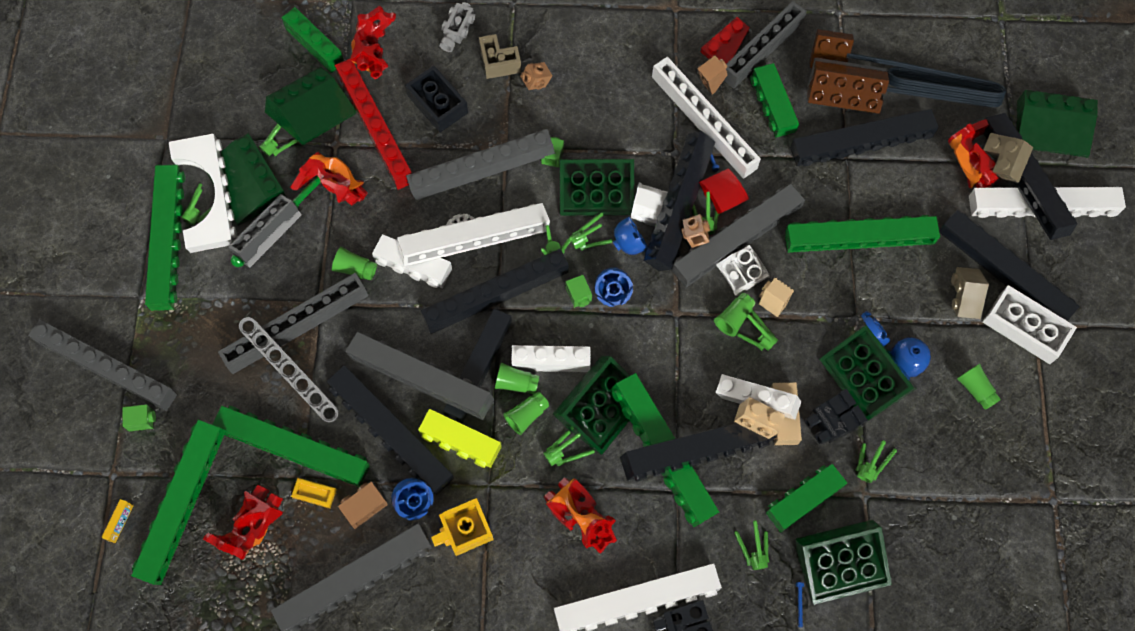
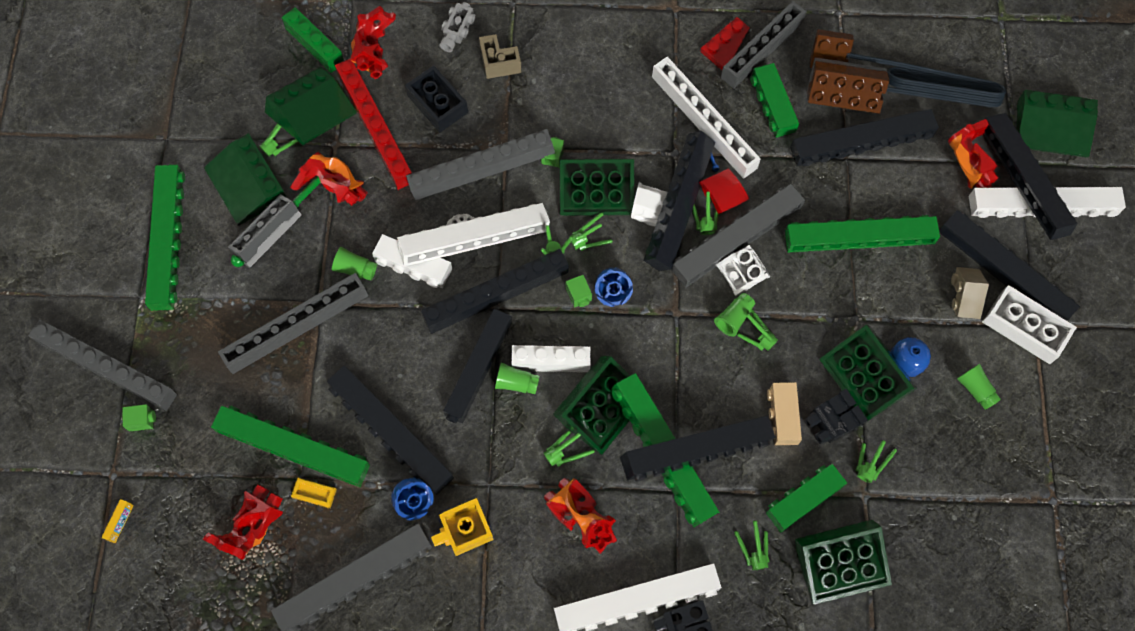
green brick [131,420,226,585] -> none
white arch [169,134,237,253] -> none
bright green plant [181,183,212,226] -> none
light grey beam [239,317,338,422] -> none
medium nougat brick [338,482,388,529] -> none
dark grey brick [345,332,494,420] -> none
neon yellow brick [418,409,501,468] -> none
bright green plant [503,392,549,435] -> none
medium nougat brick [521,62,553,90] -> none
blue cylinder [613,217,648,255] -> none
medium nougat brick [682,214,710,248] -> none
medium nougat slope [697,56,727,94] -> none
white brick [716,374,801,420] -> none
tan brick [734,397,785,439] -> none
tan brick [759,278,794,317] -> none
blue piece [796,582,804,627] -> none
blue tile [861,311,891,346] -> none
dark tan brick [983,133,1033,183] -> none

